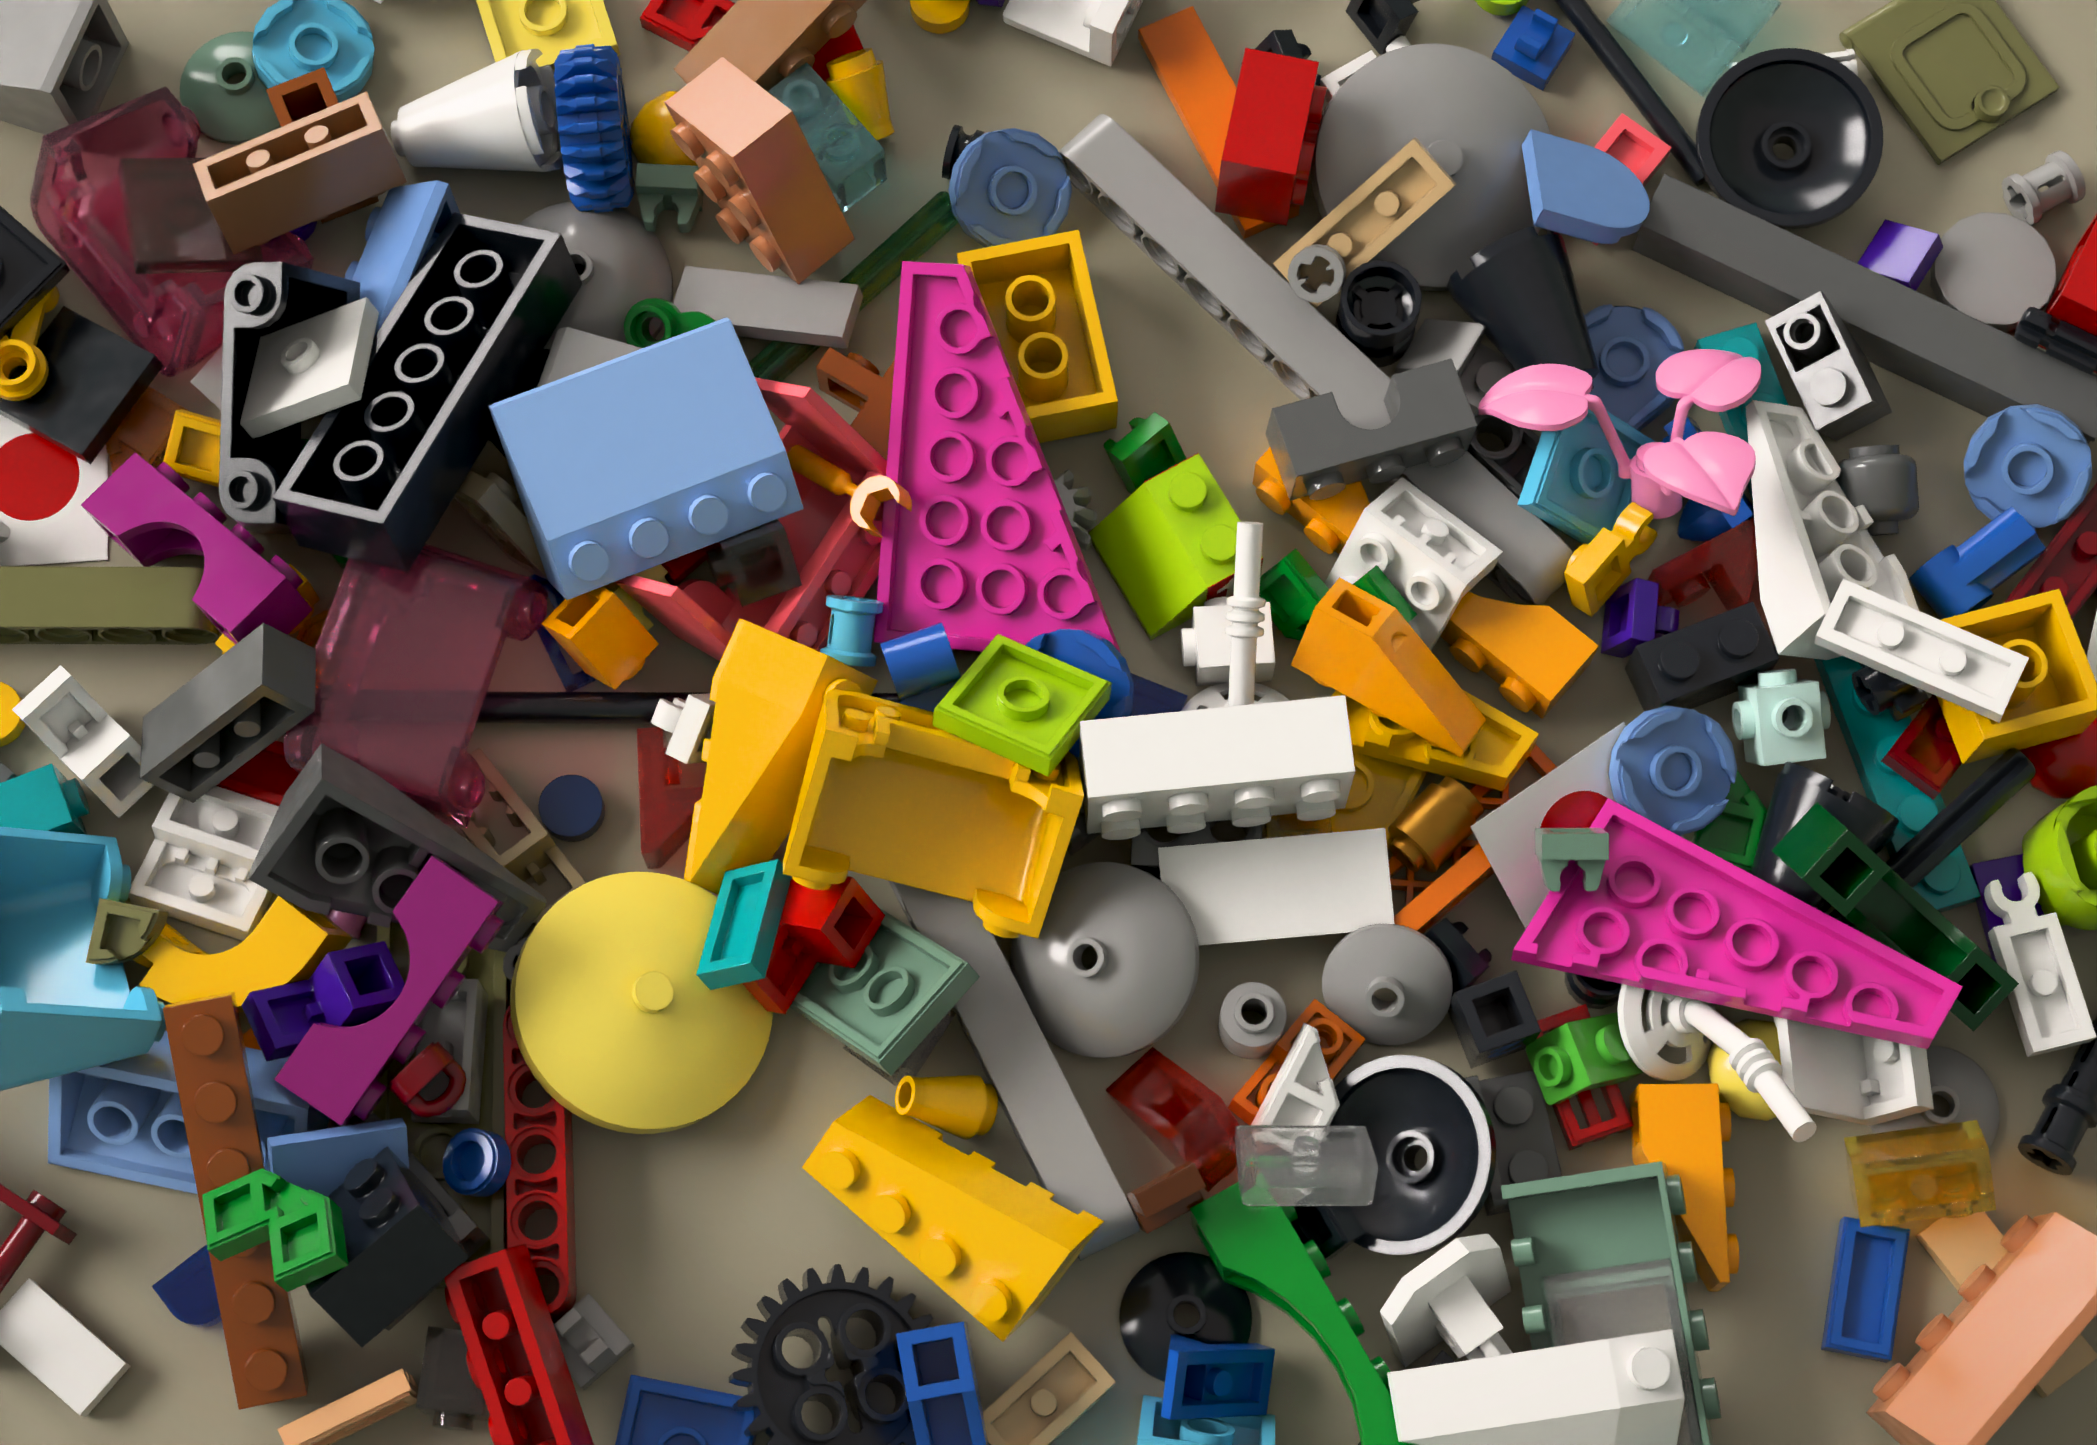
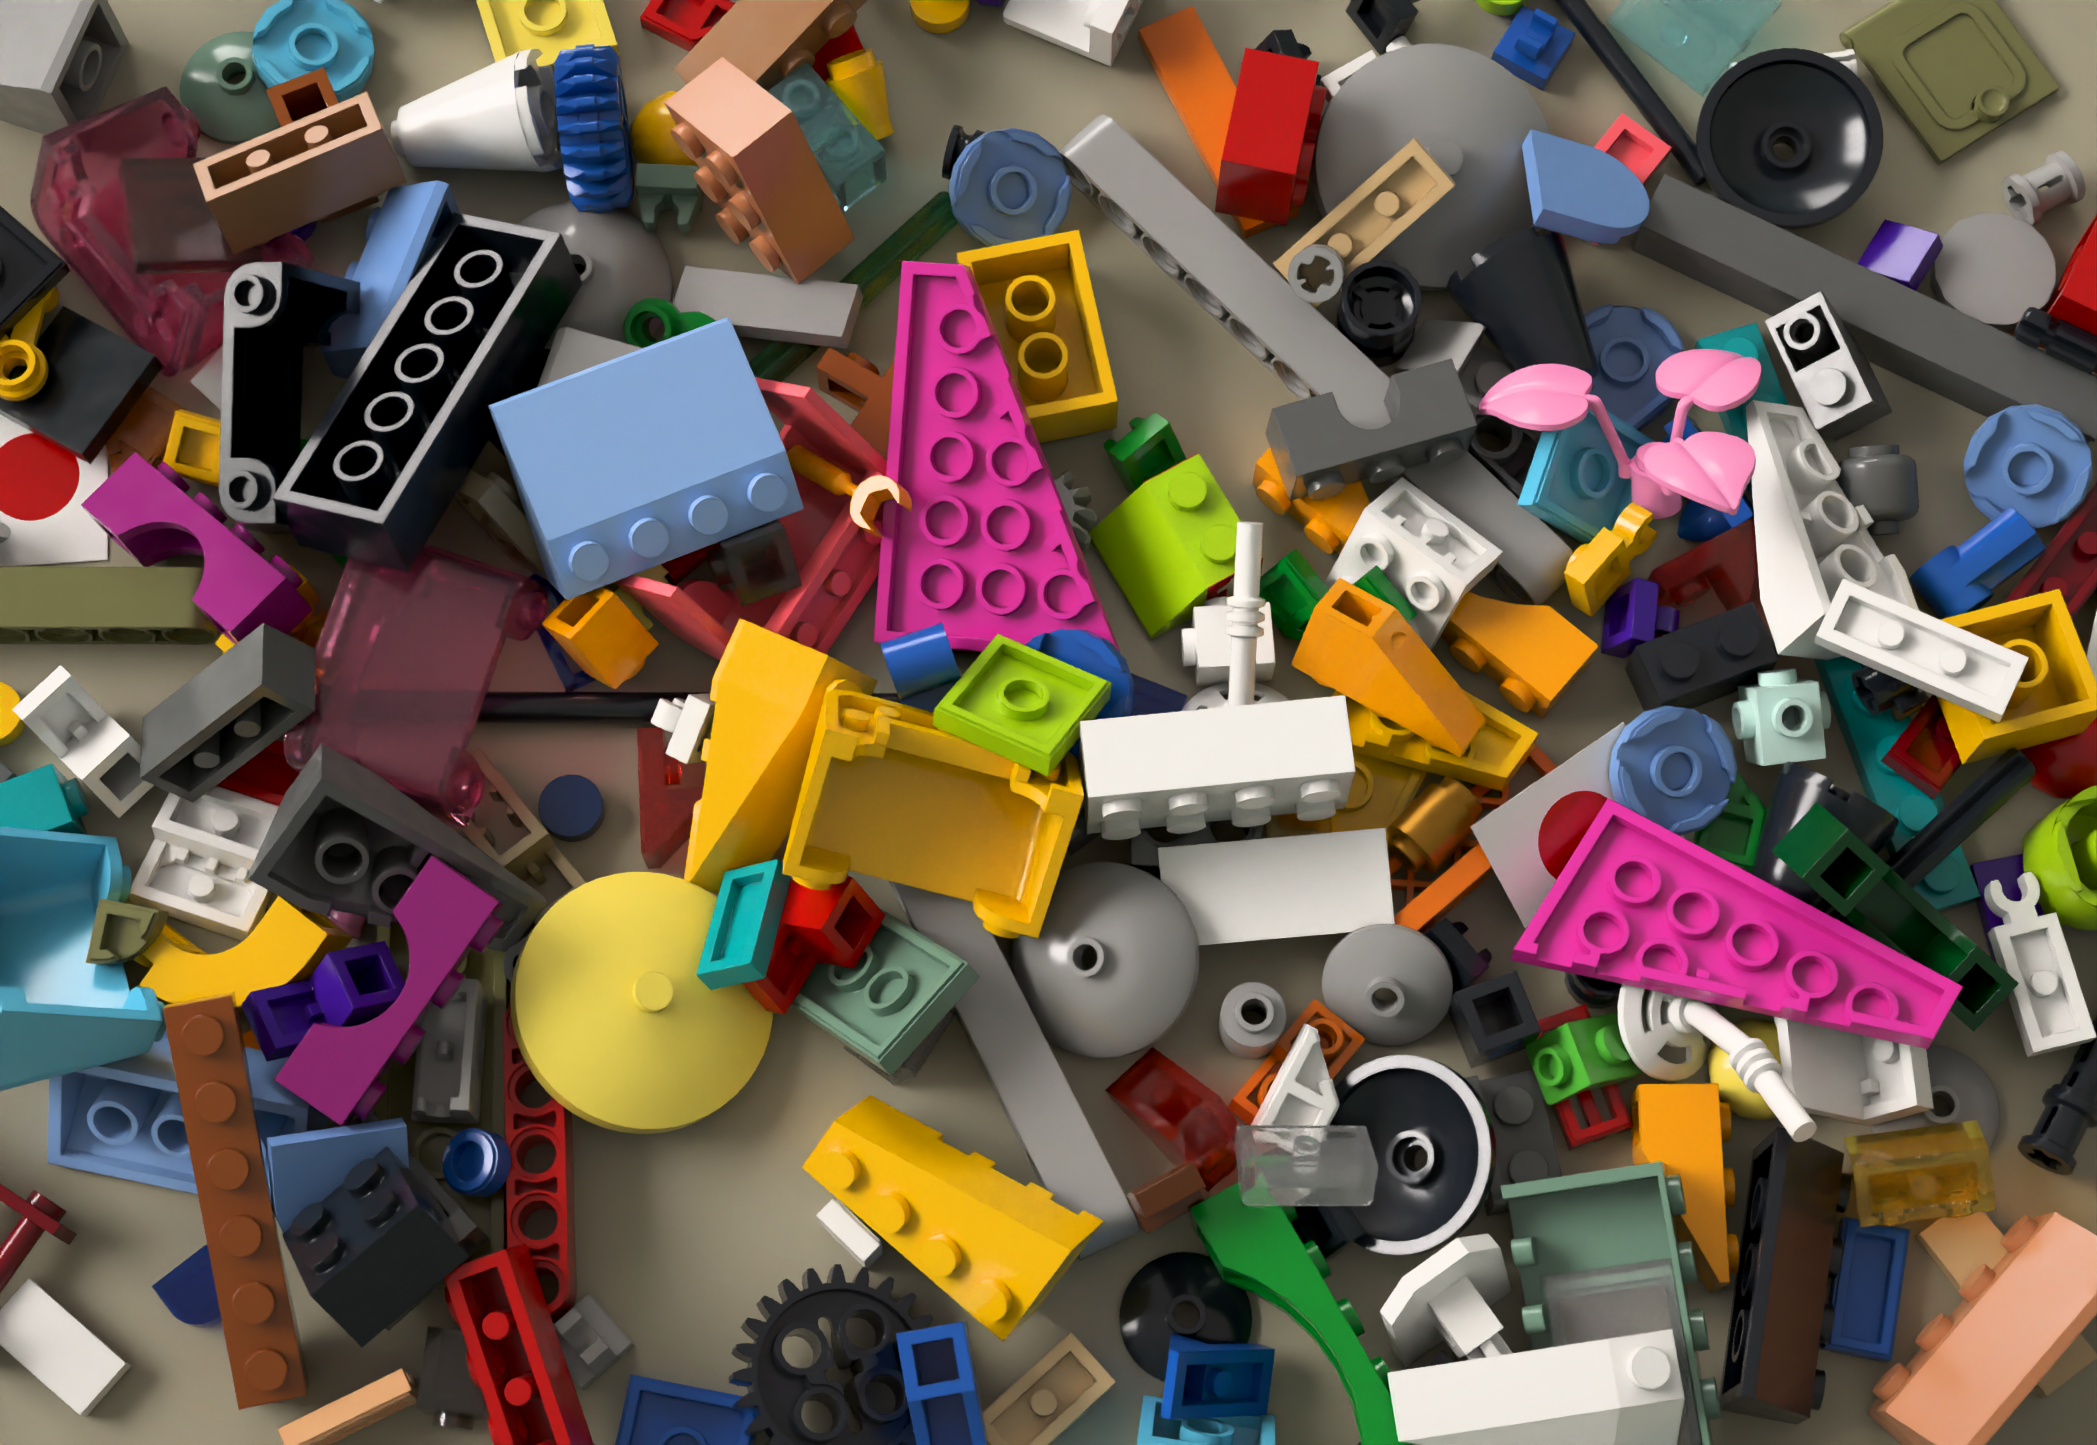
green tile [202,1168,348,1292] -> none
white plate [240,297,379,438] -> none
dark red tile [389,1042,466,1118] -> none
medium azure bush [820,595,884,667] -> none
yellow cone [895,1075,998,1140] -> none
sand green tile [1535,828,1609,891] -> none
none -> white tile [816,1199,883,1269]
none -> black slope [1719,1127,1851,1425]

